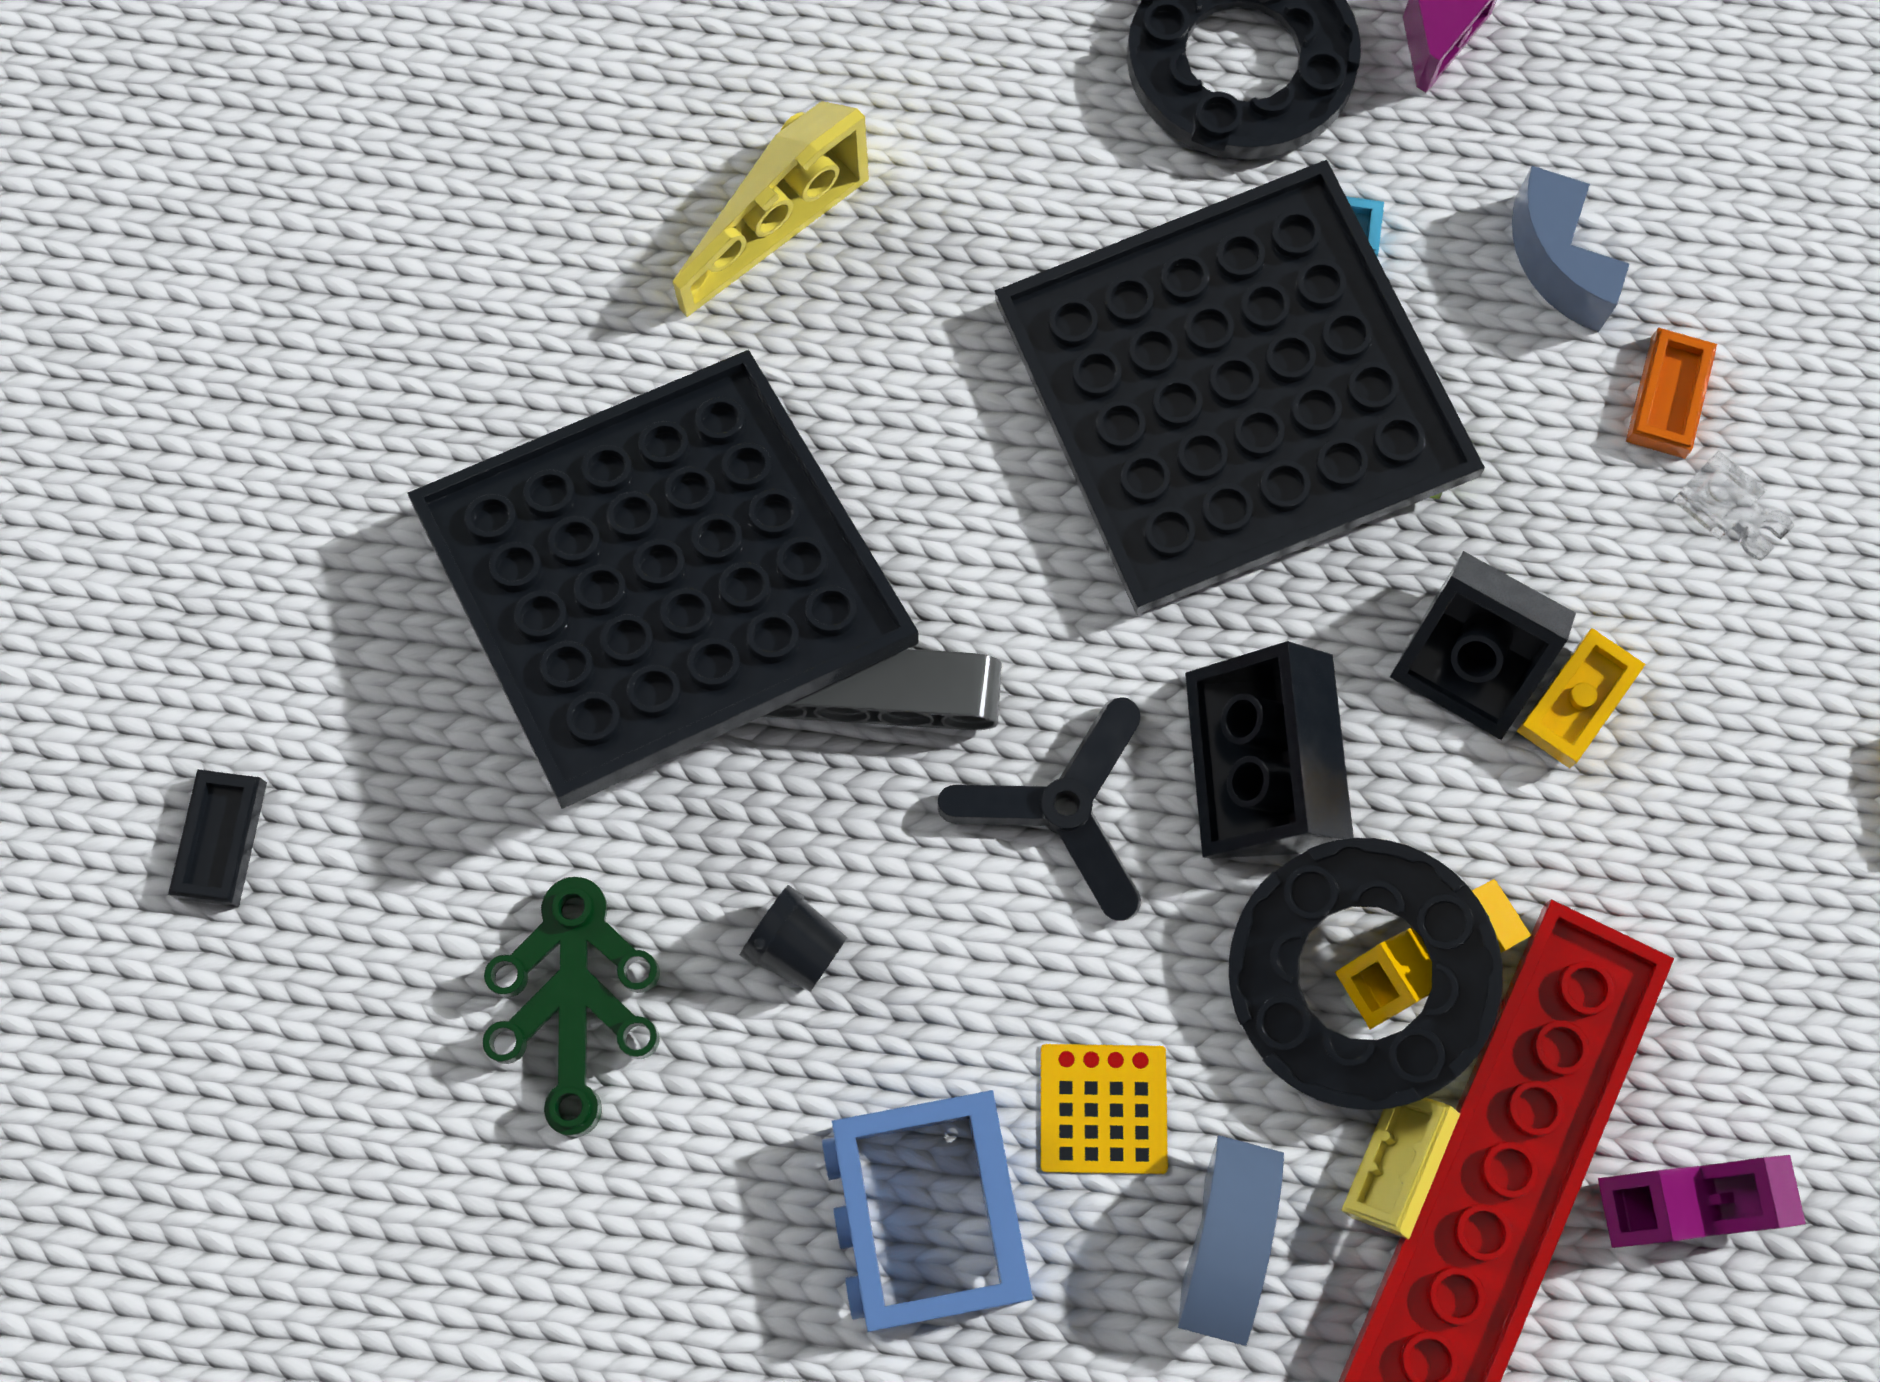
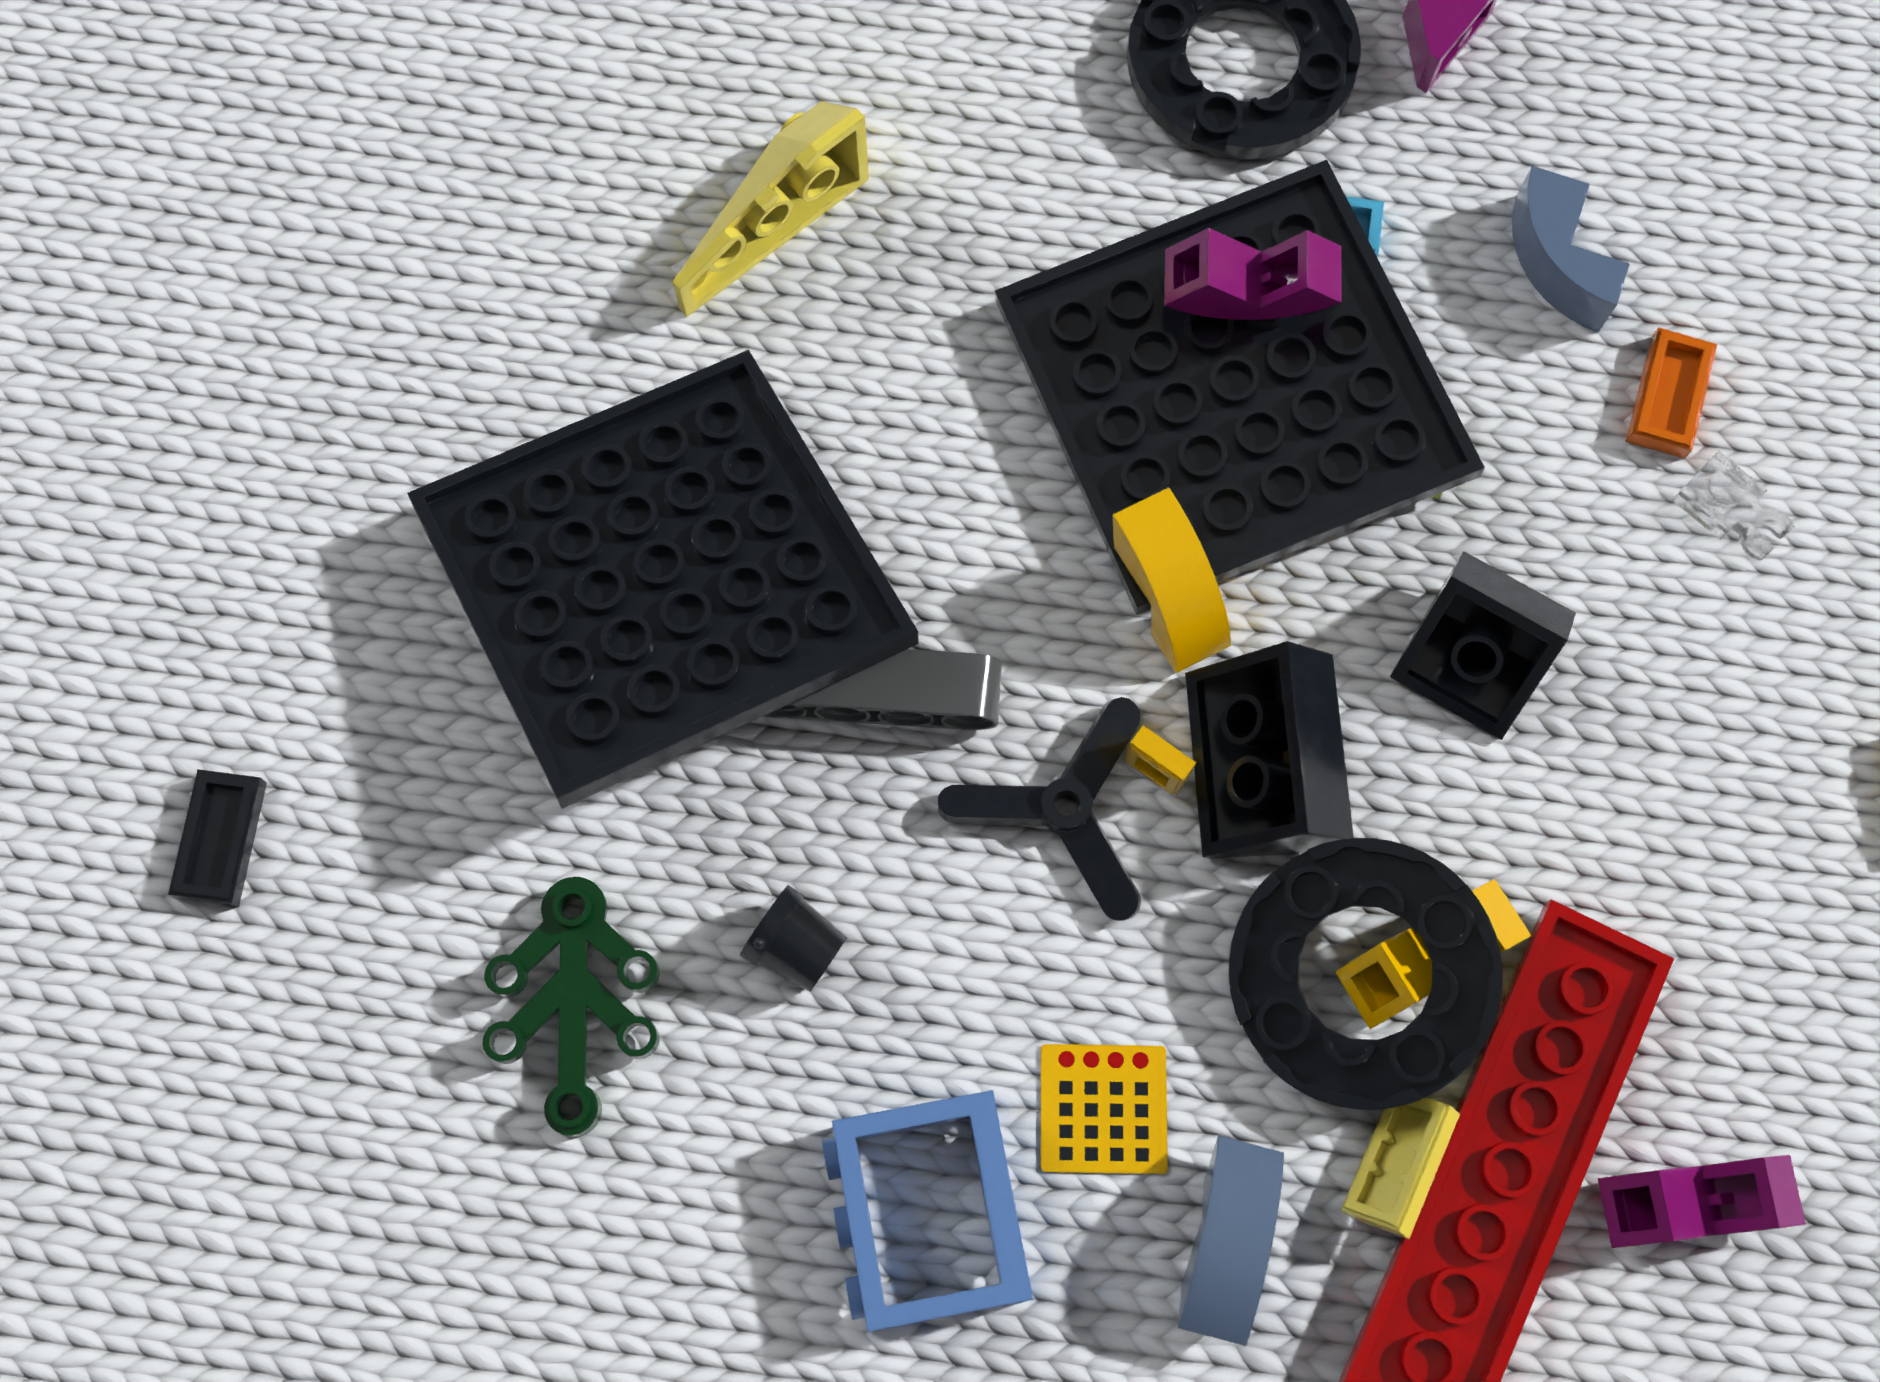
yellow plate [1516,628,1646,769] -> none
none -> yellow brick [1113,487,1231,673]
none -> yellow tile [1124,725,1196,795]
none -> magenta brick [1164,228,1342,320]

